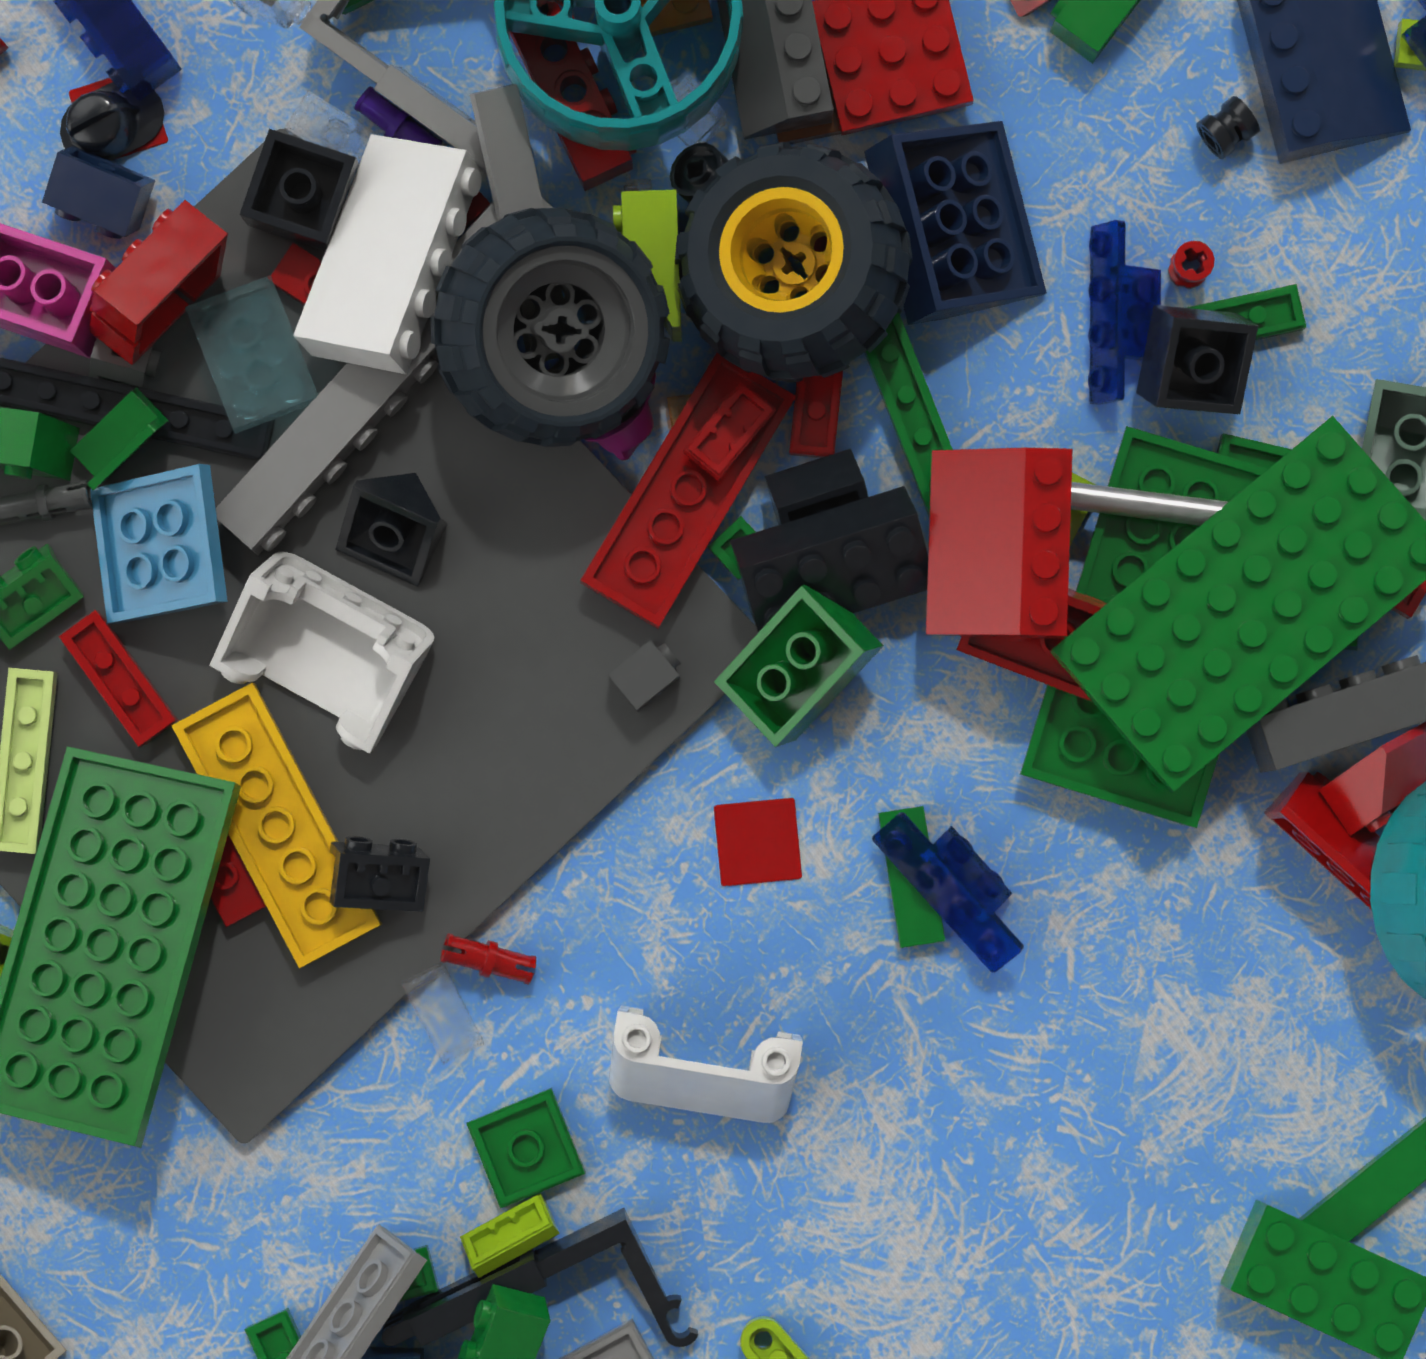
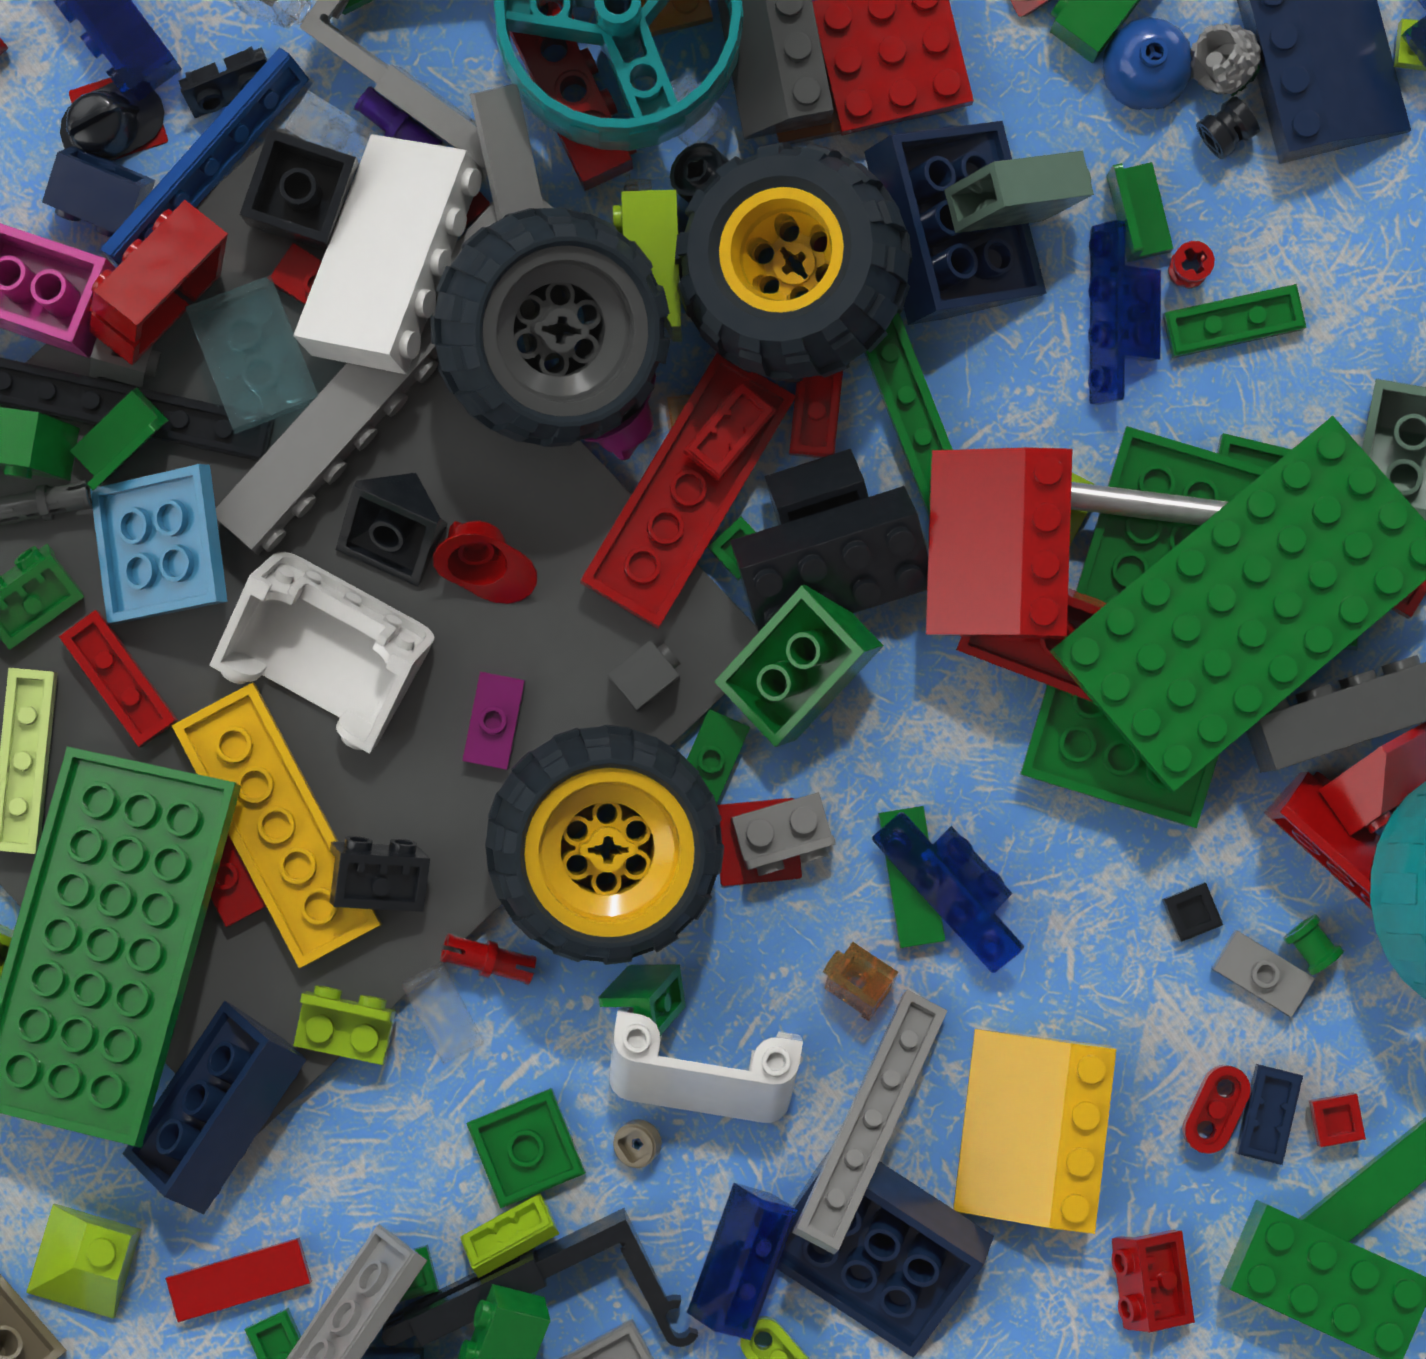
black brick [1136,305,1258,415] -> none
none -> lime slope [26,1203,142,1319]
none -> blue tile [100,47,309,267]
none -> dark blue slope [122,1000,307,1214]
none -> red tile [165,1237,312,1322]
none -> black hinge [178,46,268,118]
none -> lime bracket [293,985,396,1065]
none -> red piece [433,520,537,604]
none -> magenta plate [462,671,526,770]
none -> wheel [485,725,724,965]
none -> green panel [598,964,686,1036]
none -> dark tan tile [613,1119,662,1168]
none -> green plate [687,709,750,804]
none -> clear blue brick [687,1183,798,1340]
none -> light grey bracket [731,792,836,876]
none -> dark blue slope [760,1147,994,1358]
none -> light grey plate [792,989,947,1254]
none -> clear orange brick [823,942,898,1021]
none -> sand green brick [944,151,1094,233]
none -> yellow slope [953,1029,1117,1234]
none -> blue cylinder [1103,17,1193,110]
none -> green panel [1106,162,1174,262]
none -> red bracket [1111,1230,1195,1333]
none -> black tile [1162,882,1223,942]
none -> red plate [1182,1065,1251,1154]
none -> light grey piece [1191,23,1261,96]
none -> light grey plate [1211,930,1315,1017]
none -> dark blue plate [1235,1064,1303,1165]
none -> green bush [1283,914,1344,975]
none -> red plate [1309,1092,1366,1147]

